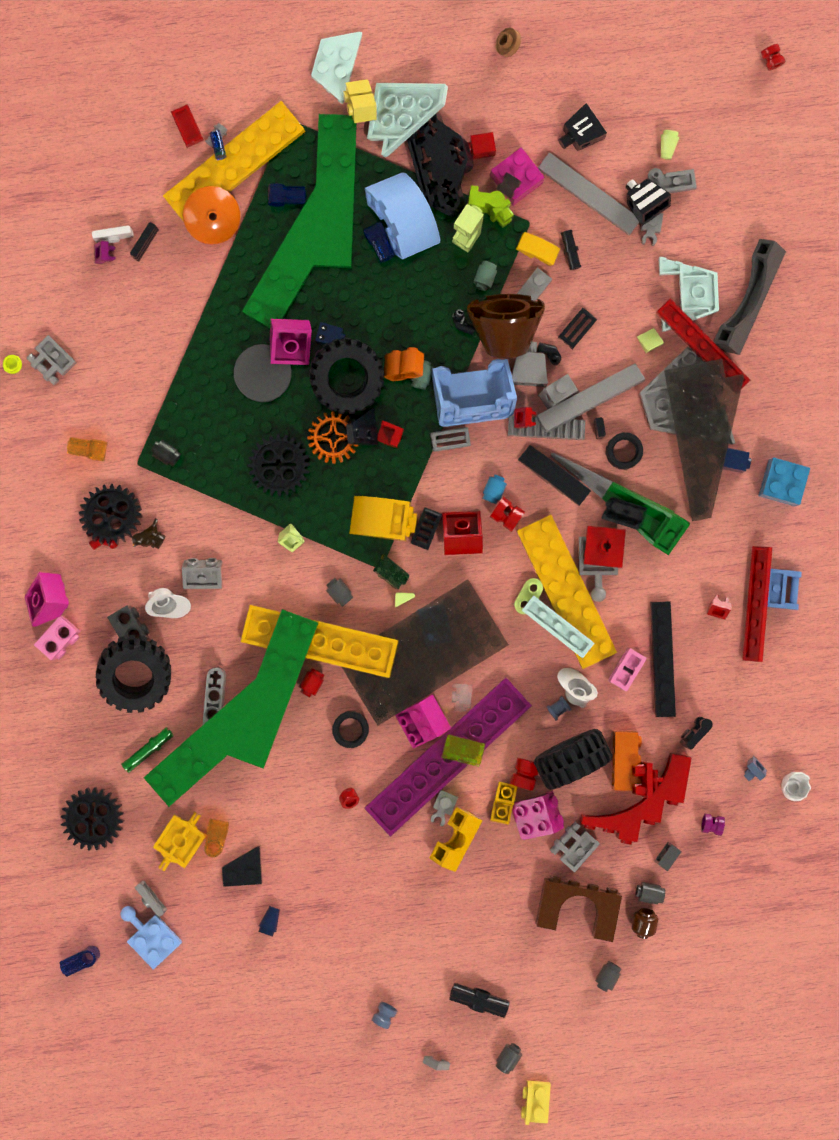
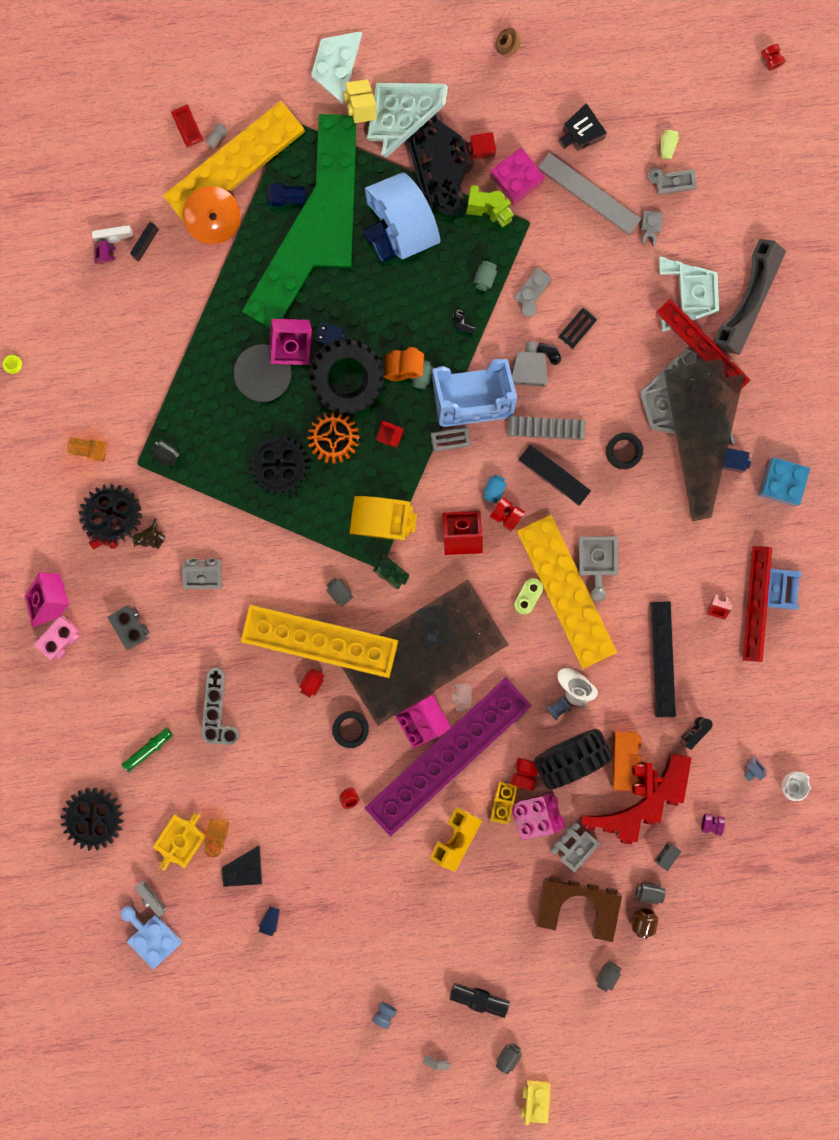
light grey plate [26,335,77,385] -> none
clear blue piece [59,946,100,977] -> none
black tyre [95,635,171,713] -> none
green piece [143,609,318,807] -> none
white piece [145,588,191,618] -> none
clear blue piece [210,130,227,160] -> none
yellowish green slope [278,524,305,552] -> none
black wing [346,408,378,446] -> none
yellowish green slope [395,592,415,608] -> none
black slope [410,507,442,550] -> none
light grey plate [431,790,458,826] -> none
clear neon green hinge [441,735,485,767] -> none
yellowish green arch [452,204,484,252] -> none
reddish brown cone [467,294,545,358] -> none
clear smoke wheel [496,172,522,199] -> none
red tile [514,407,536,429] -> none
yellow slope [516,232,560,266] -> none
light aqua plate [522,595,595,658] -> none
light grey tile [536,364,645,433] -> none
light grey torso [539,374,579,410] -> none
green plate [551,453,690,555] -> none
black pin [561,230,581,270] -> none
red tile [583,526,626,568] -> none
black tile [594,417,606,439] -> none
black hinge [601,496,647,530] -> none
bright pink brick [608,648,647,691] -> none
black torso [626,179,671,226] -> none
yellowish green slope [637,328,664,354] -> none

